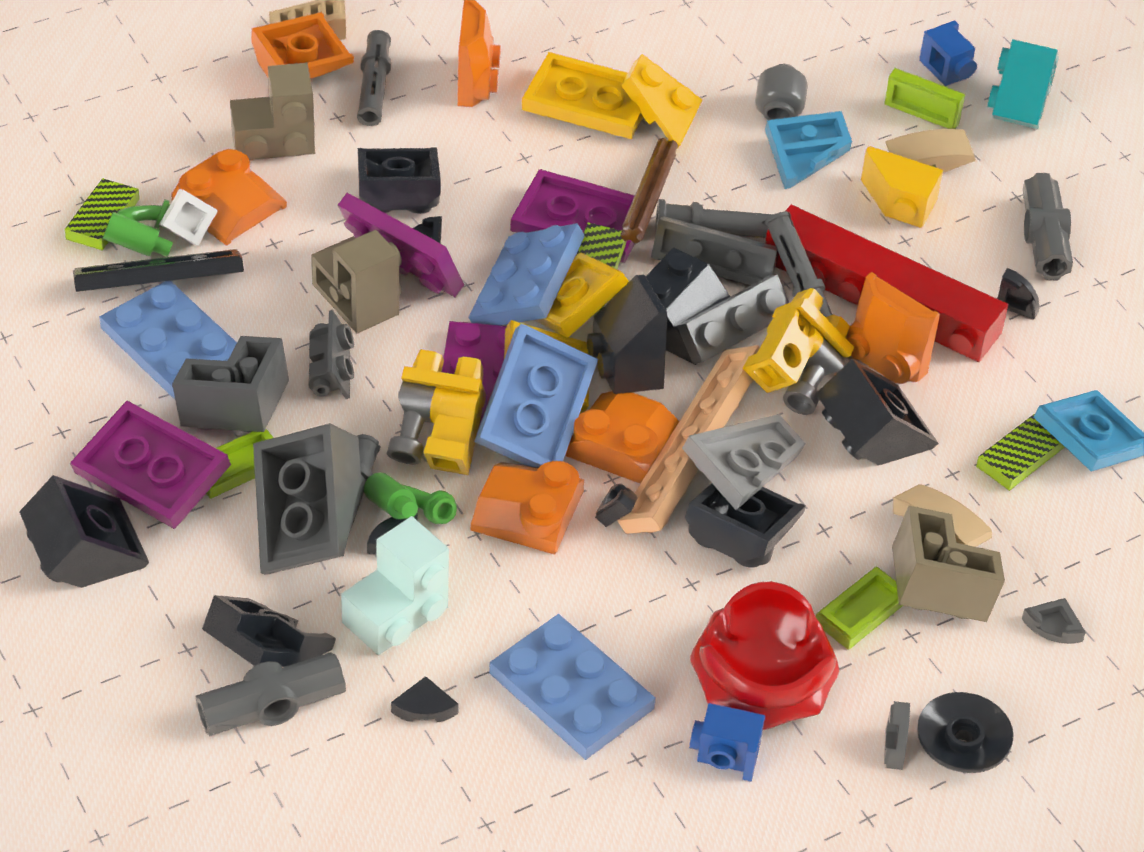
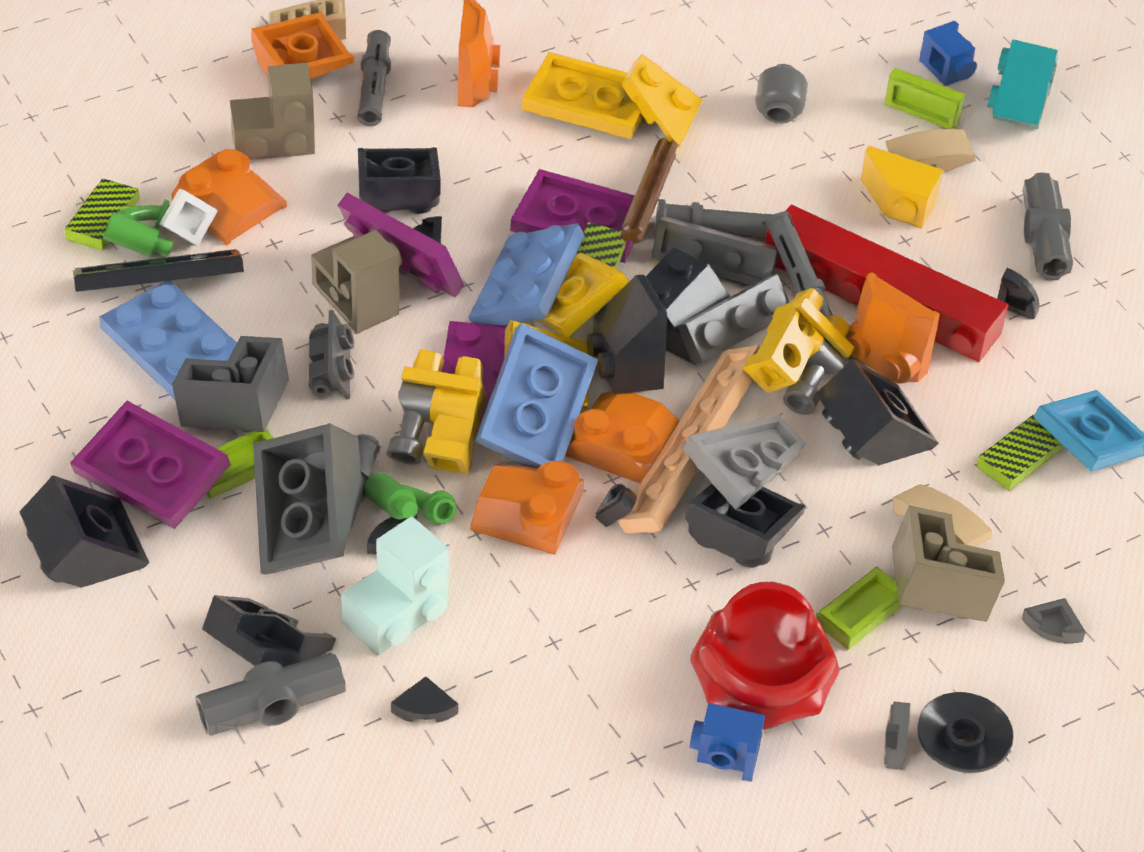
medium blue plate [489,614,656,760] -> none
dark azure wing [765,111,852,189] -> none

